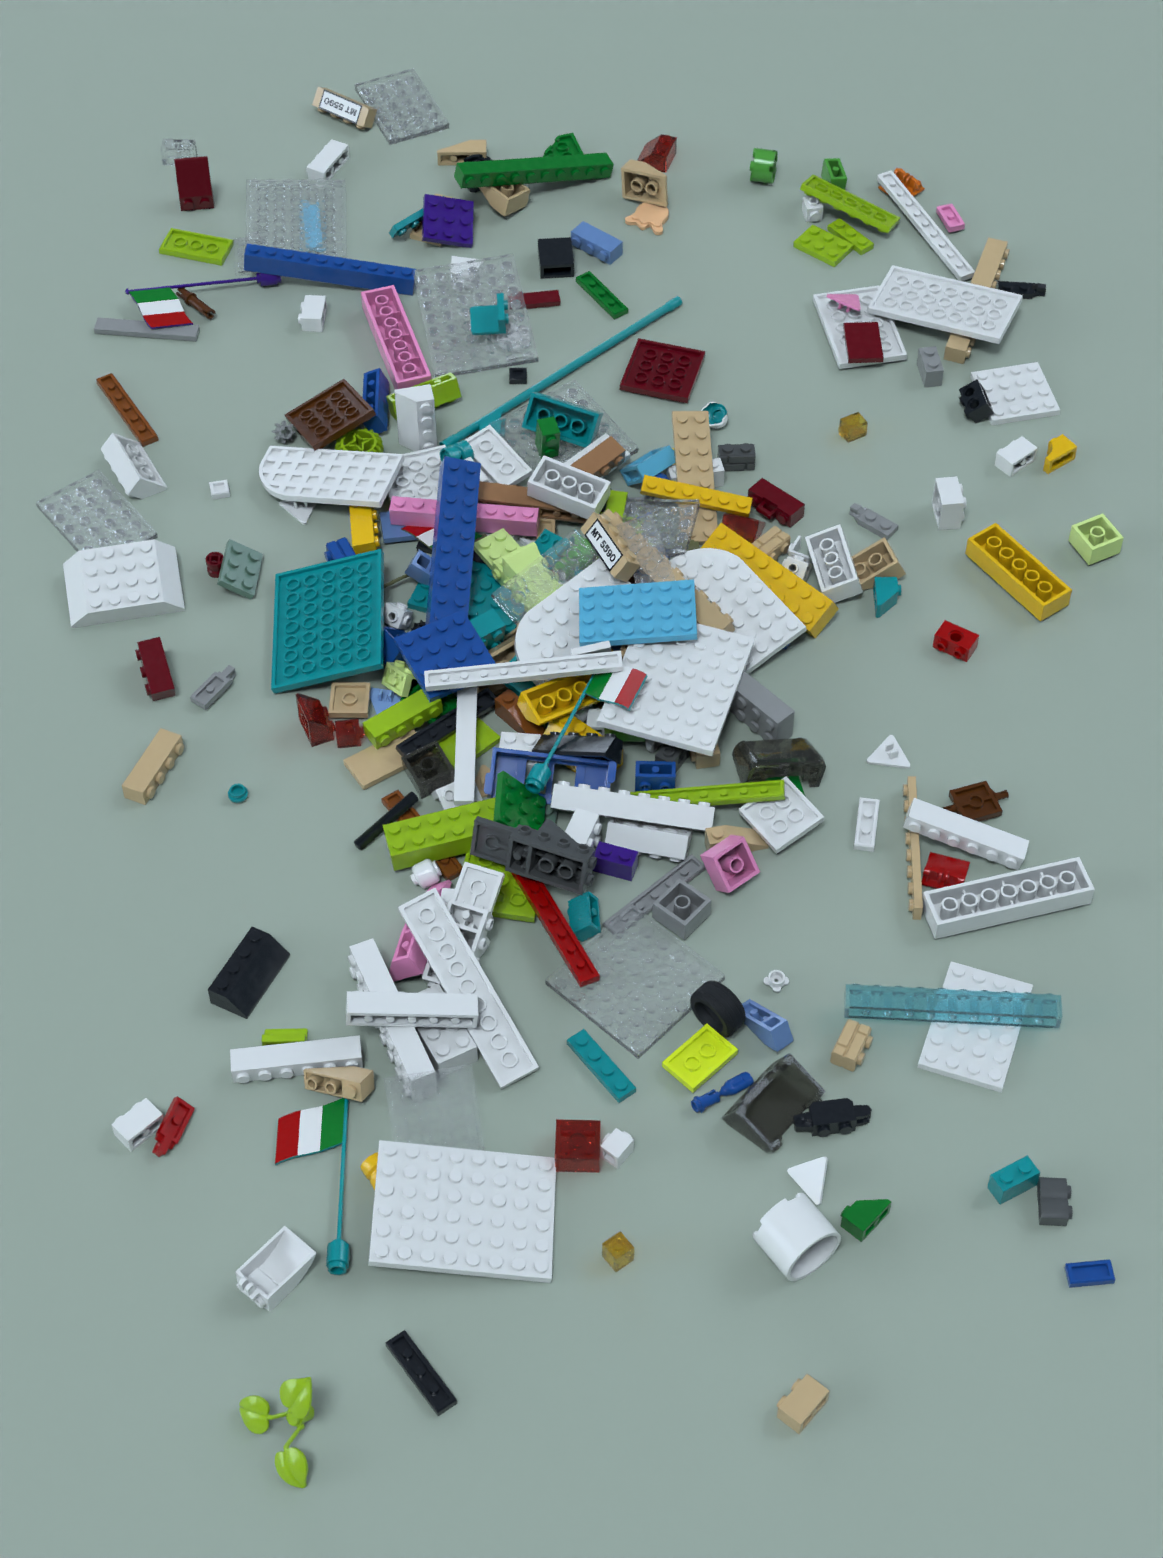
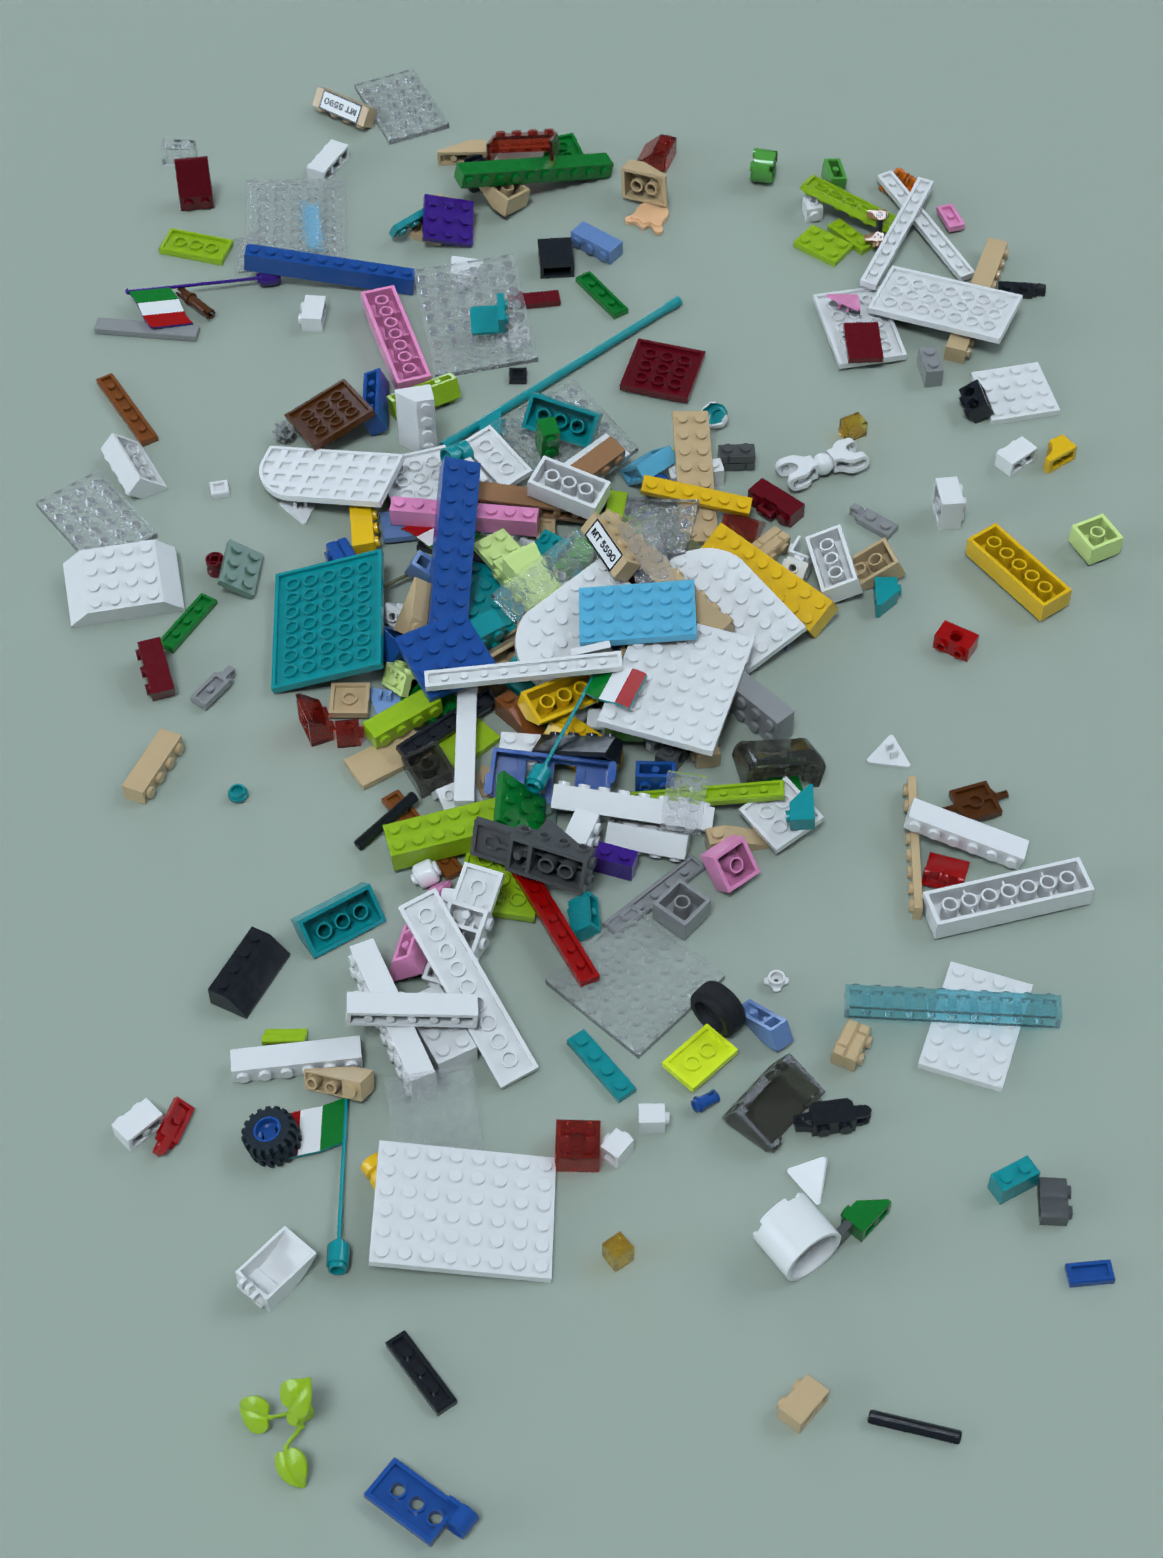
lime gear [335,427,384,453] -> none
blue piece [717,1072,754,1097] -> none
white tile [854,797,880,852] -> none
none -> green tile [161,593,217,654]
none -> black wheel [241,1106,302,1168]
none -> teal slope [290,882,387,959]
none -> blue hinge [364,1457,479,1547]
none -> tan slope [393,577,431,634]
none -> clear red windscreen [486,128,561,161]
none -> white brick [638,1103,670,1134]
none -> clear plate [660,770,708,836]
none -> white piece [775,438,870,491]
none -> teal slope [786,784,815,830]
none -> dark grey tile [836,1220,853,1250]
none -> white plate [860,177,934,290]
none -> piece [864,209,889,248]
none -> black axle [868,1409,962,1444]

